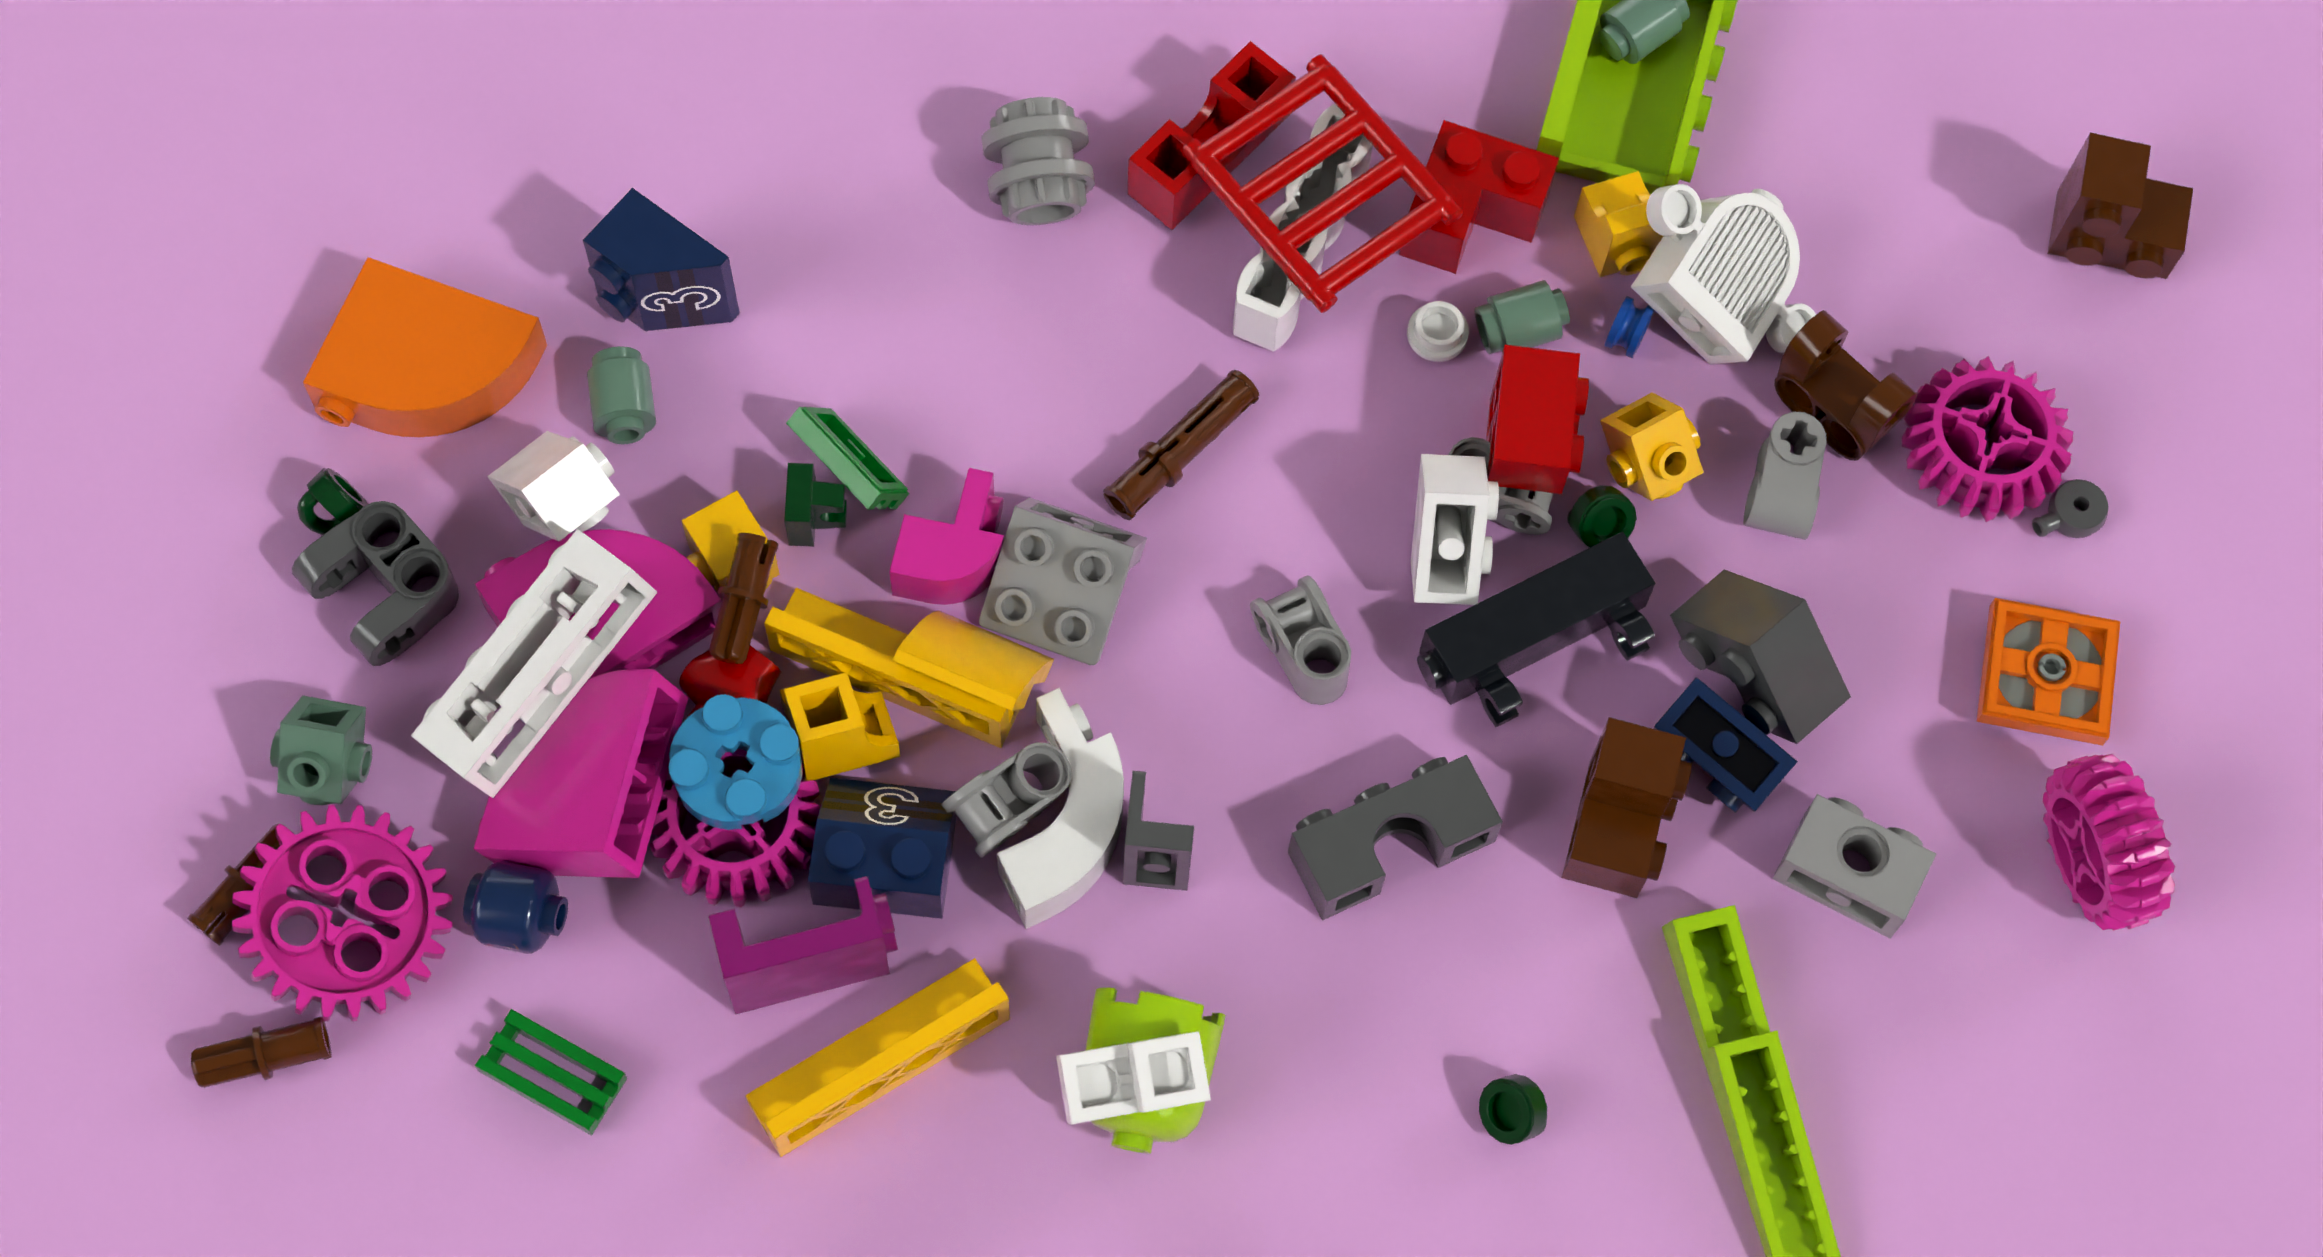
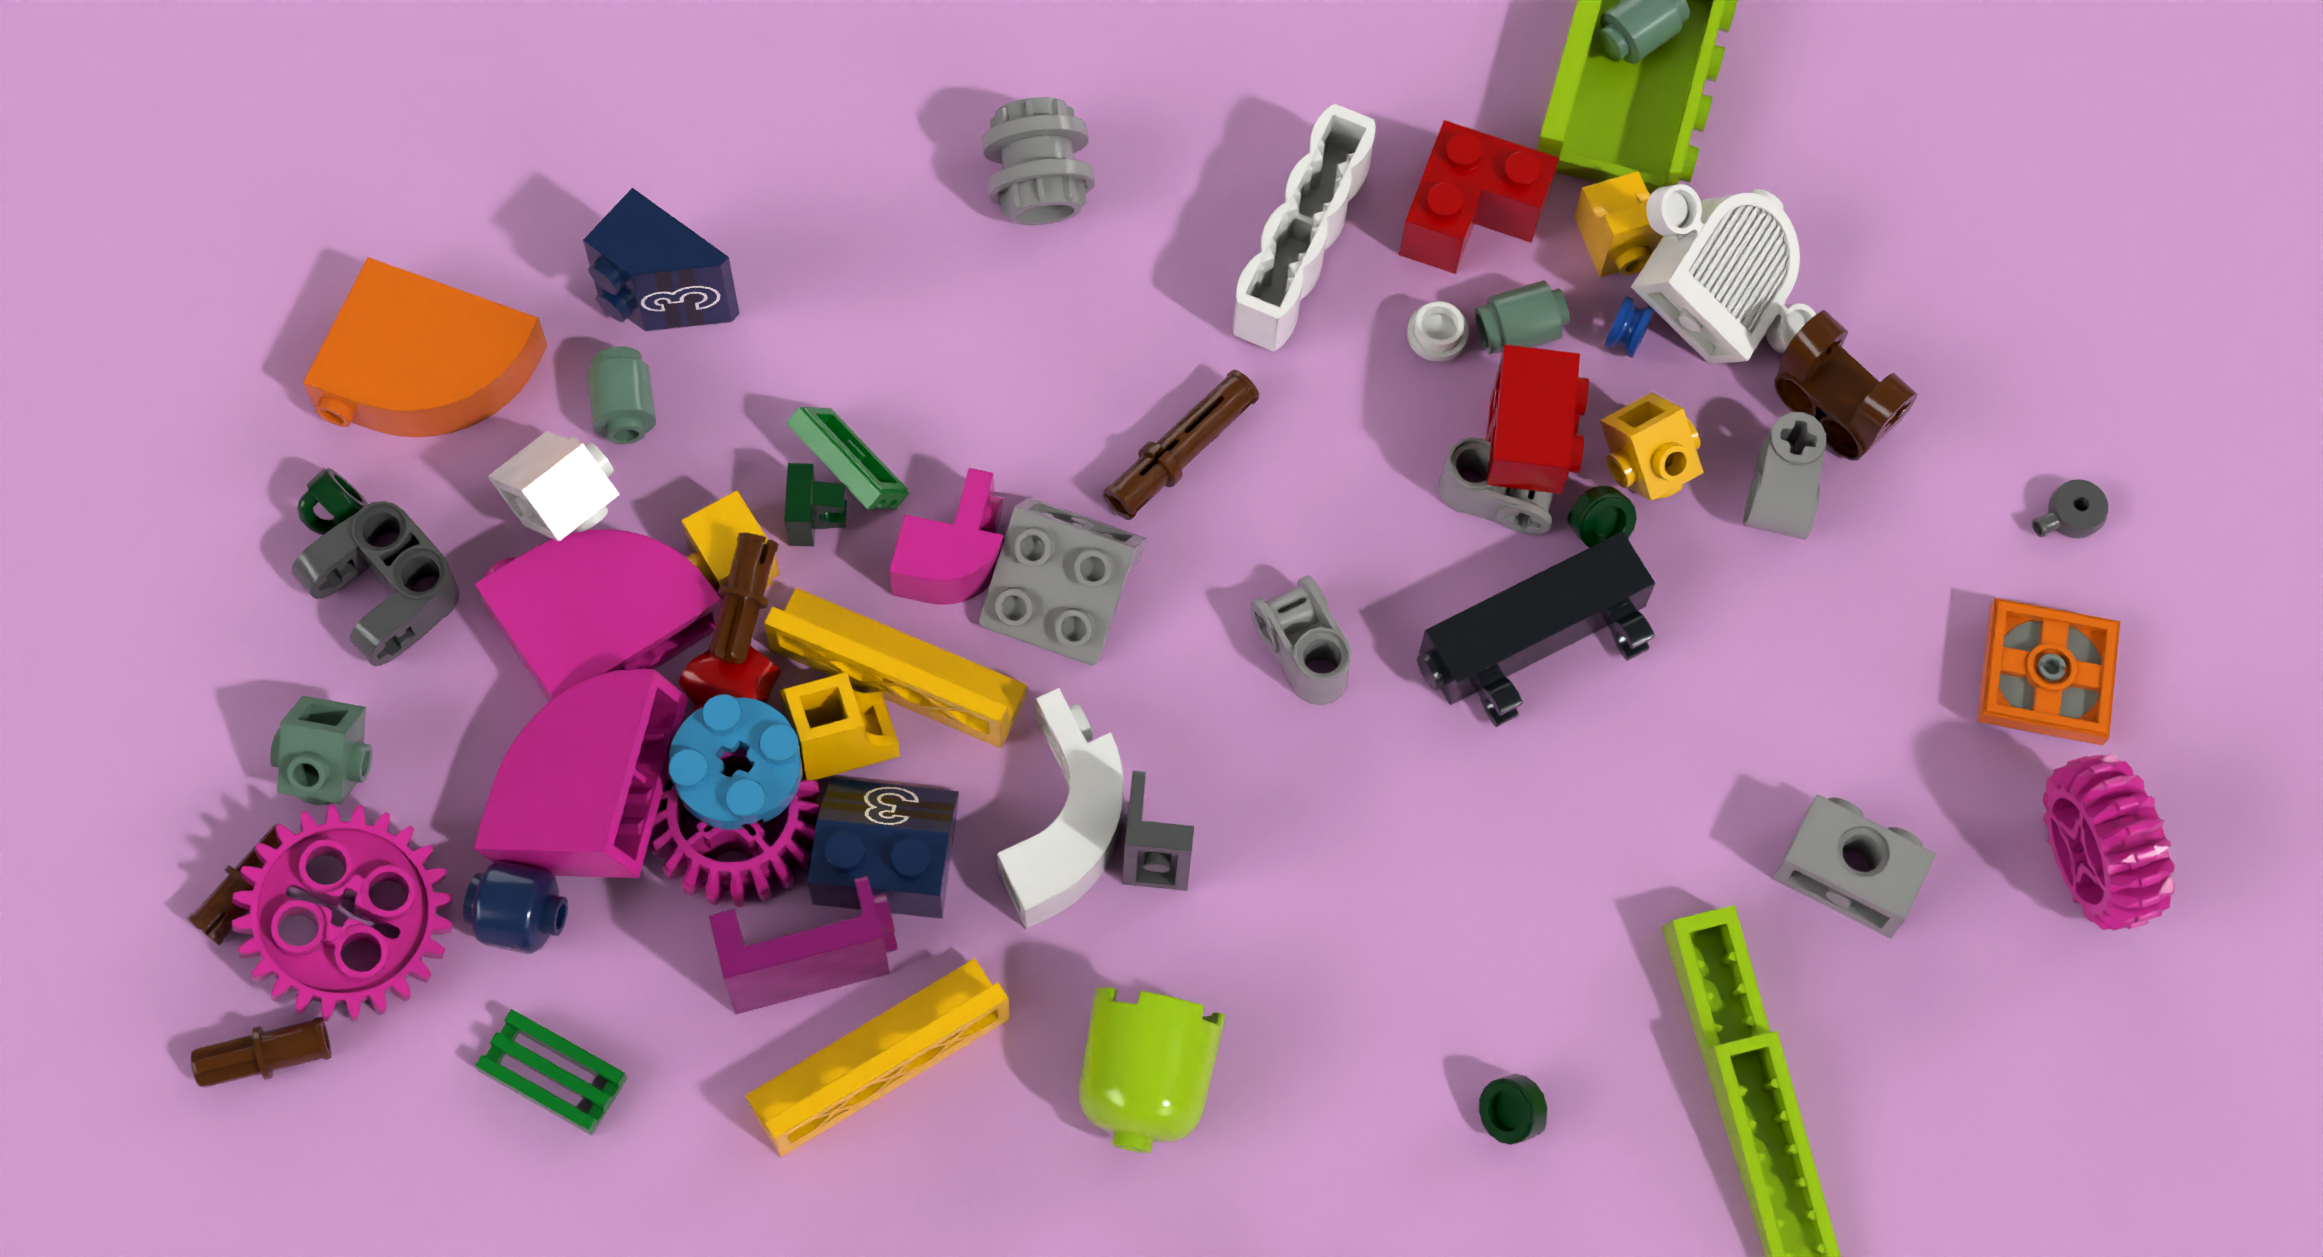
white brick [411,528,658,798] -> none
yellow slope [893,610,1054,711] -> none
light grey piece [941,742,1071,858] -> none
white slope [1056,1031,1211,1124] -> none
red arch [1127,41,1296,230] -> none
red bar [1181,54,1463,313] -> none
dark grey arch [1288,755,1503,920] -> none
white brick [1411,454,1499,605] -> none
reddish brown brick [1561,717,1692,898] -> none
dark blue brick [1654,677,1798,813] -> none
dark grey brick [1670,569,1851,744] -> none
dark pink gear [1902,356,2074,522] -> none
reddish brown brick [2048,132,2193,279] -> none

